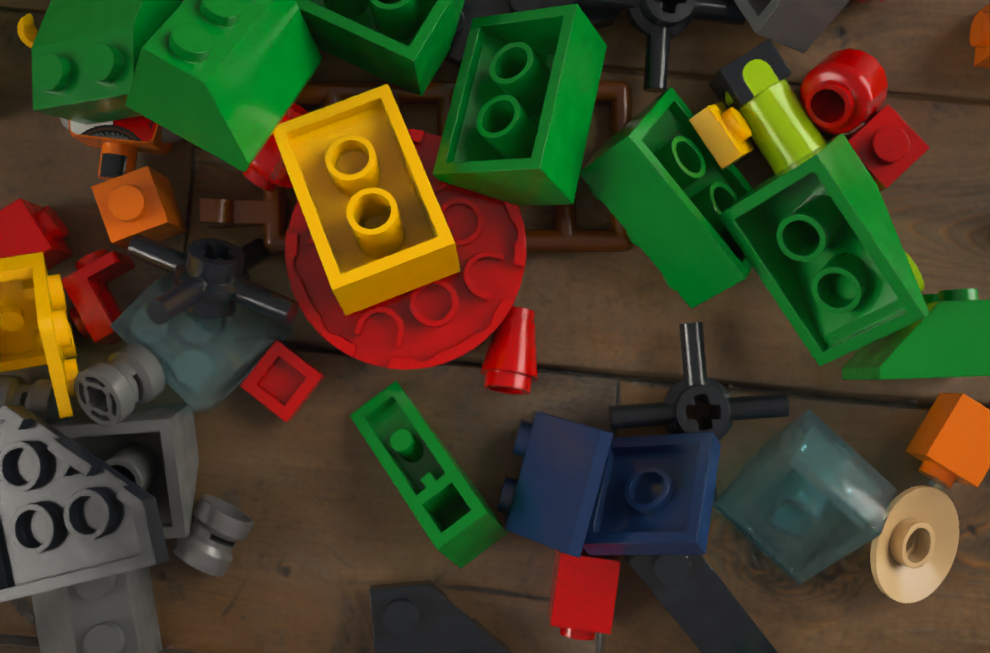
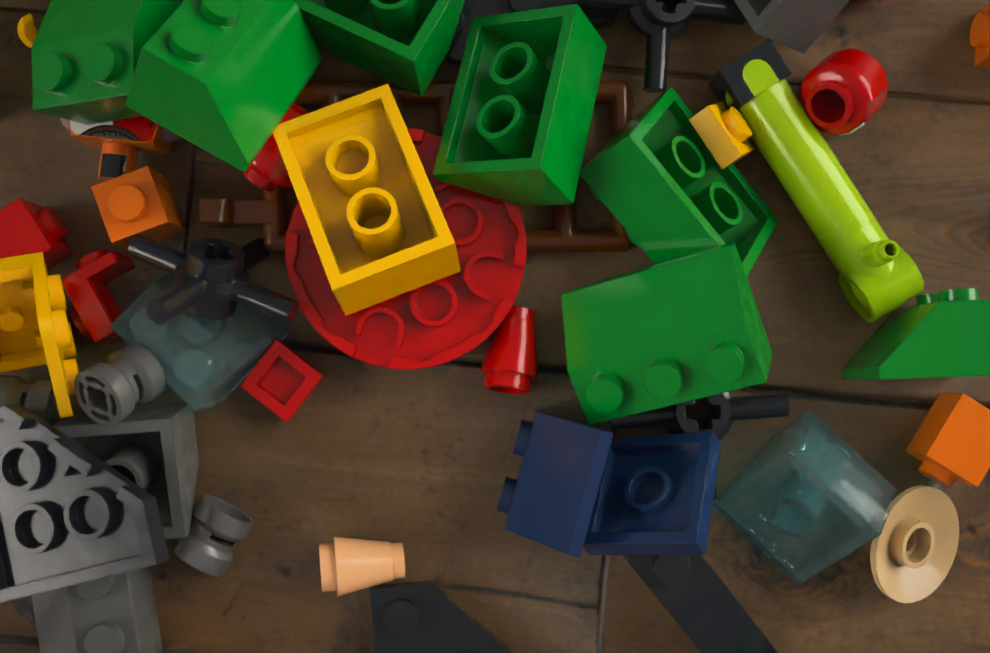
green slope [349,381,508,569] -> none
red brick [548,548,621,641] -> none
green slope [718,133,929,367] -> none
red brick [846,104,930,192] -> none
none -> light nougat cone [319,537,405,597]
none -> green slope [561,242,773,425]

